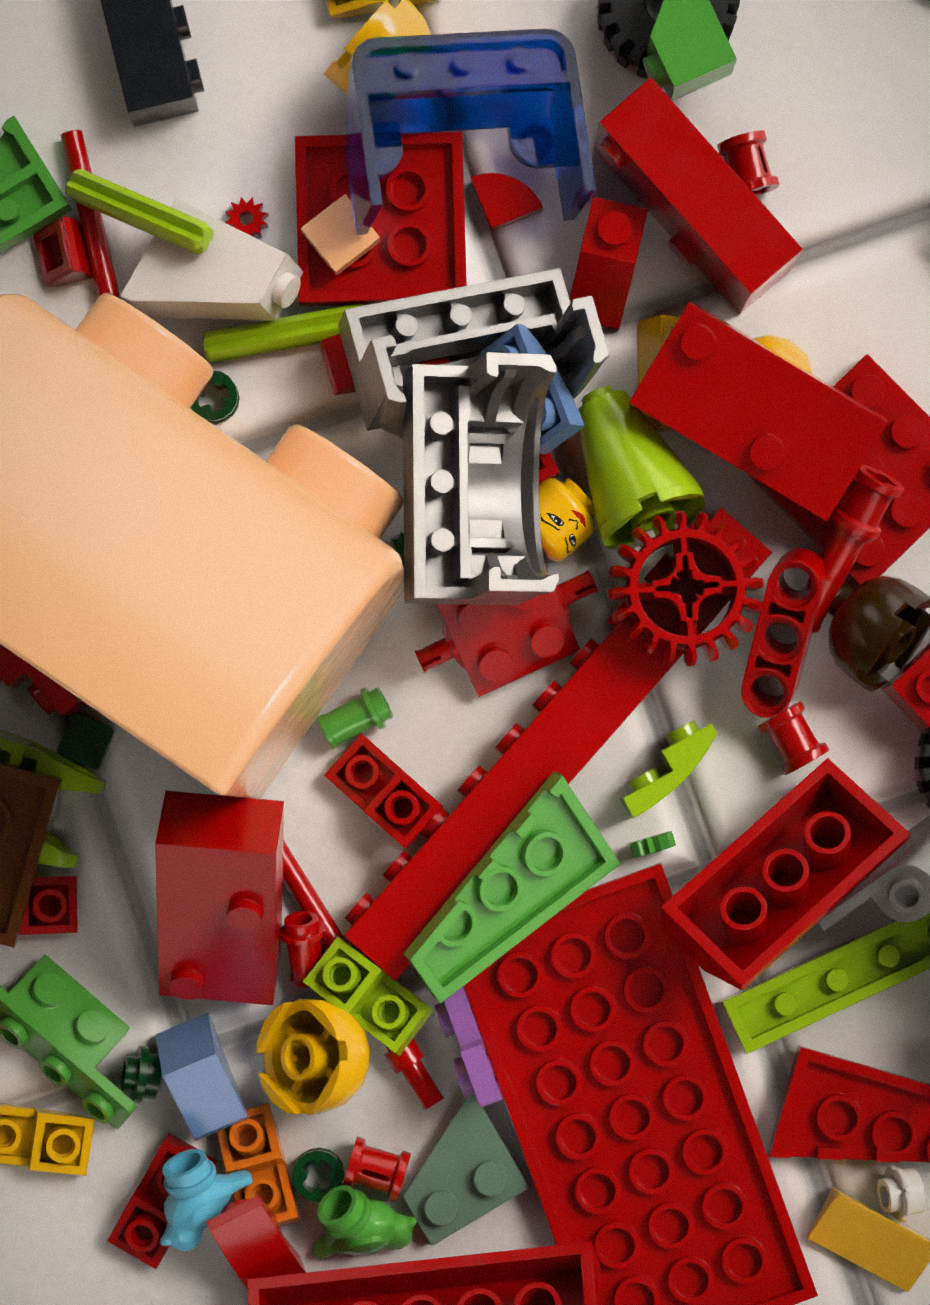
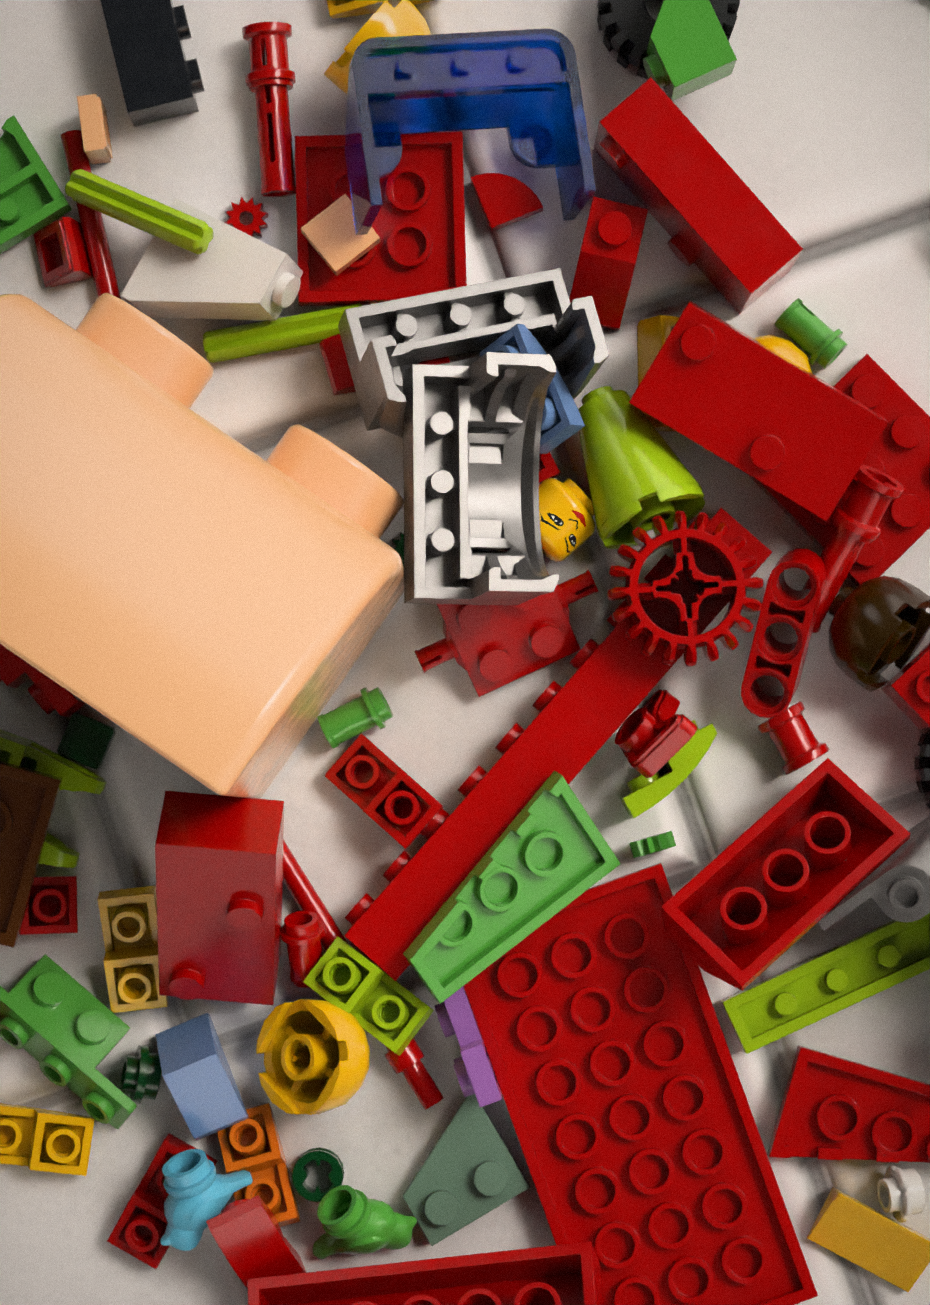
dark green bush [191,370,240,424] -> none
red bush [342,1136,411,1203] -> none
red bush [717,130,780,196] -> none
none -> light nougat tile [77,94,113,165]
none -> yellow slope [97,885,168,1013]
none -> red pin [242,22,296,197]
none -> red piece [615,689,697,778]
none -> bright green pin [774,298,848,369]

